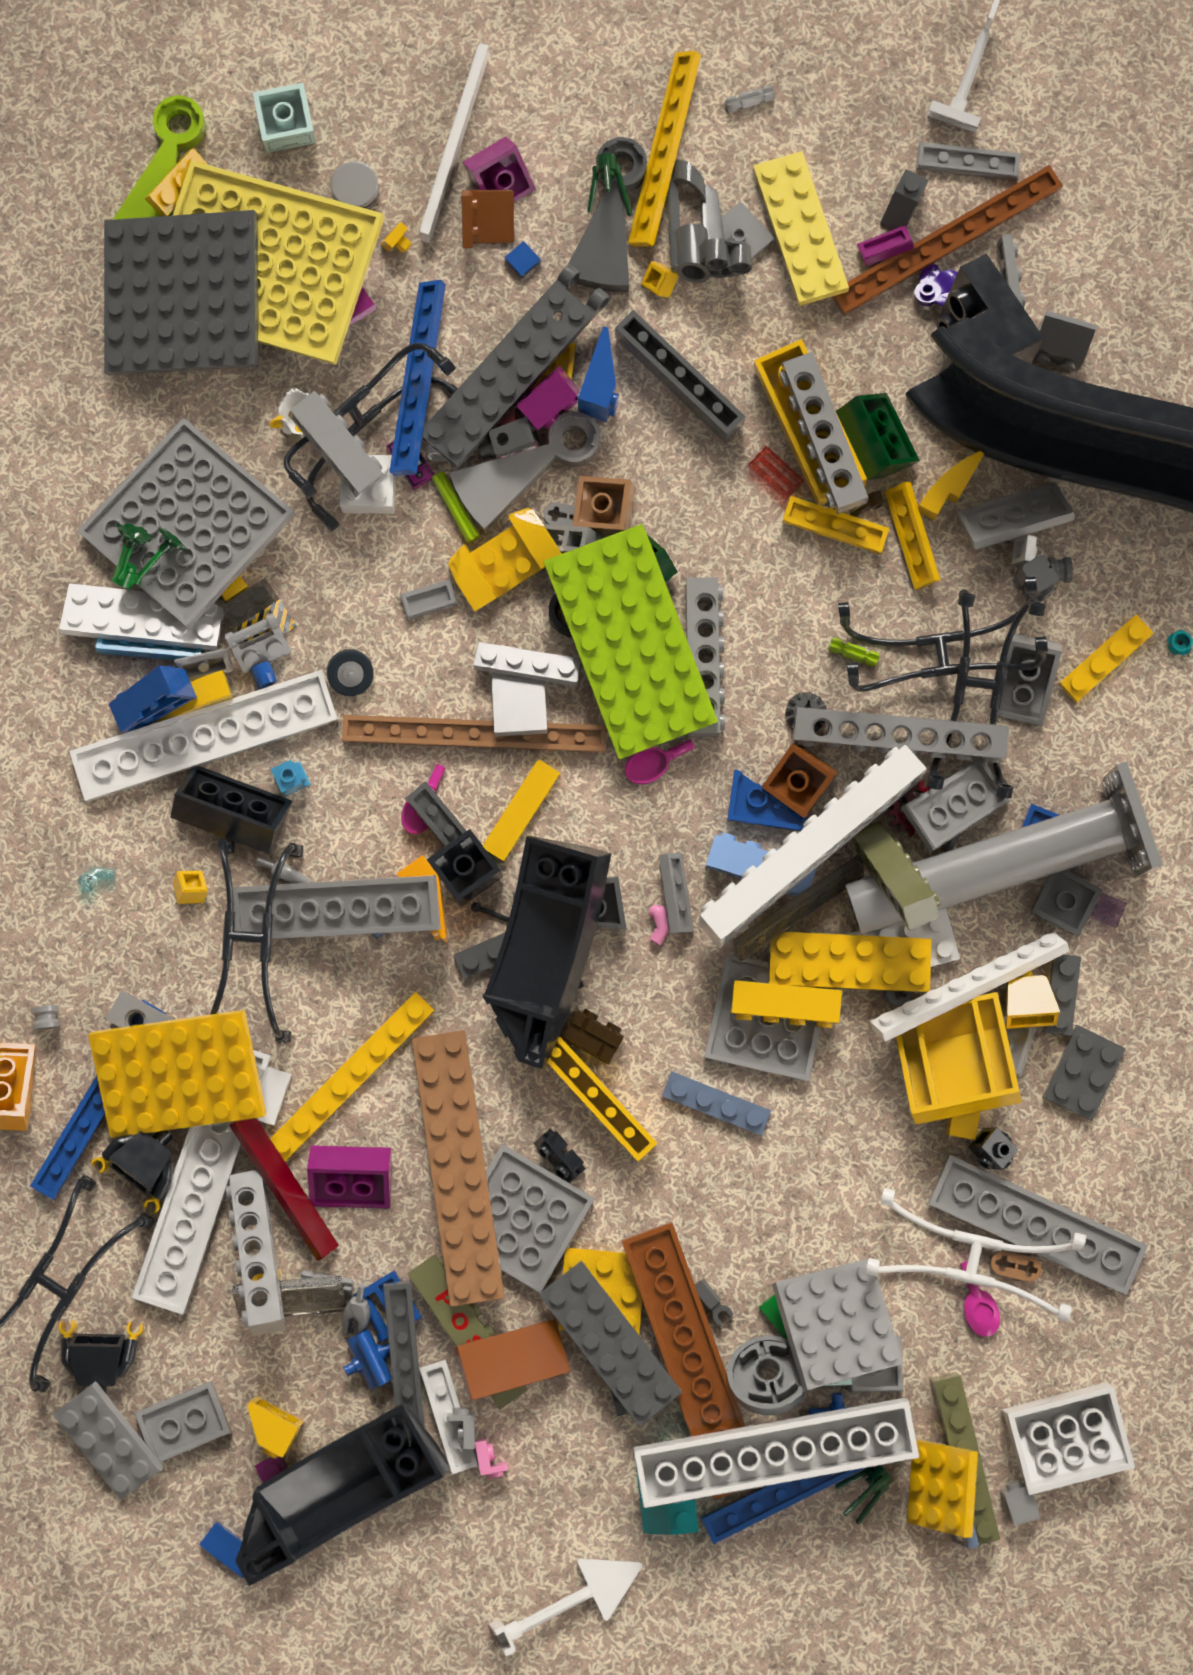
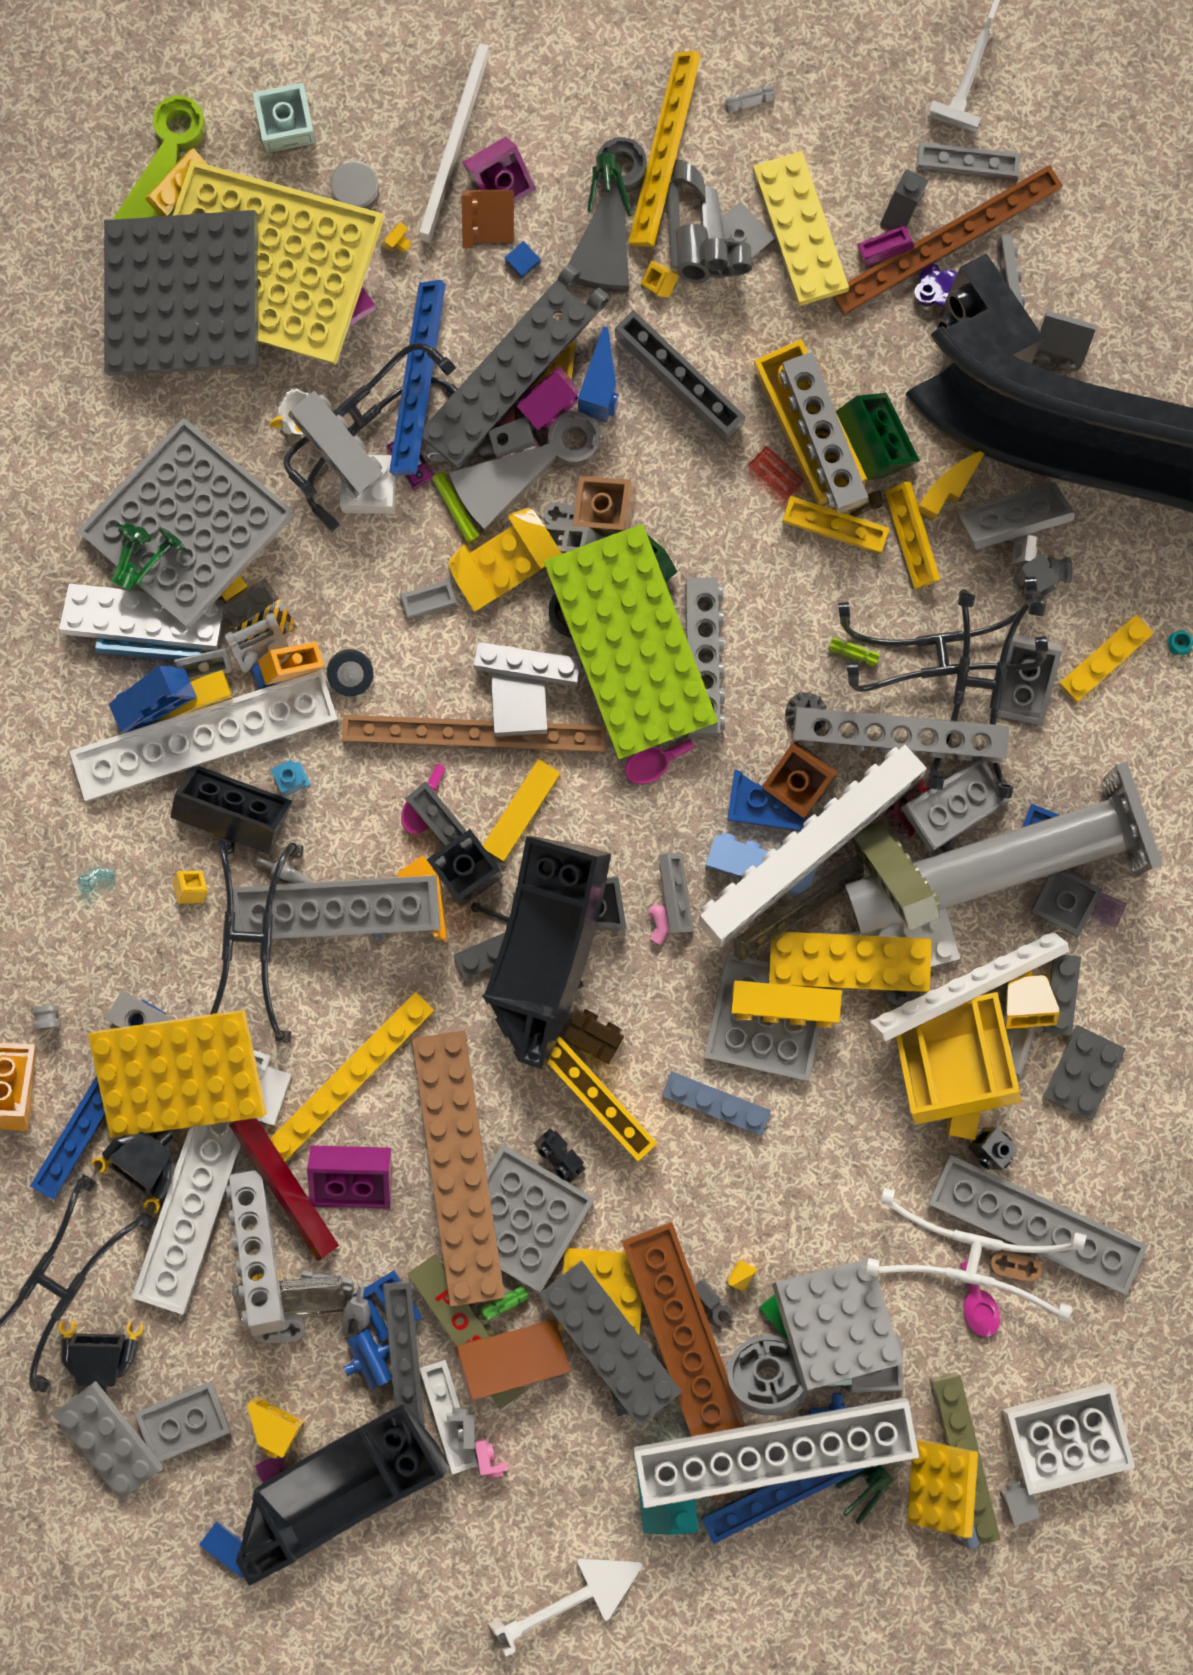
none -> light grey beam [254,1313,305,1344]
none -> light orange brick [258,641,324,685]
none -> bright green axle [479,1287,529,1321]
none -> yellow slope [726,1259,758,1291]

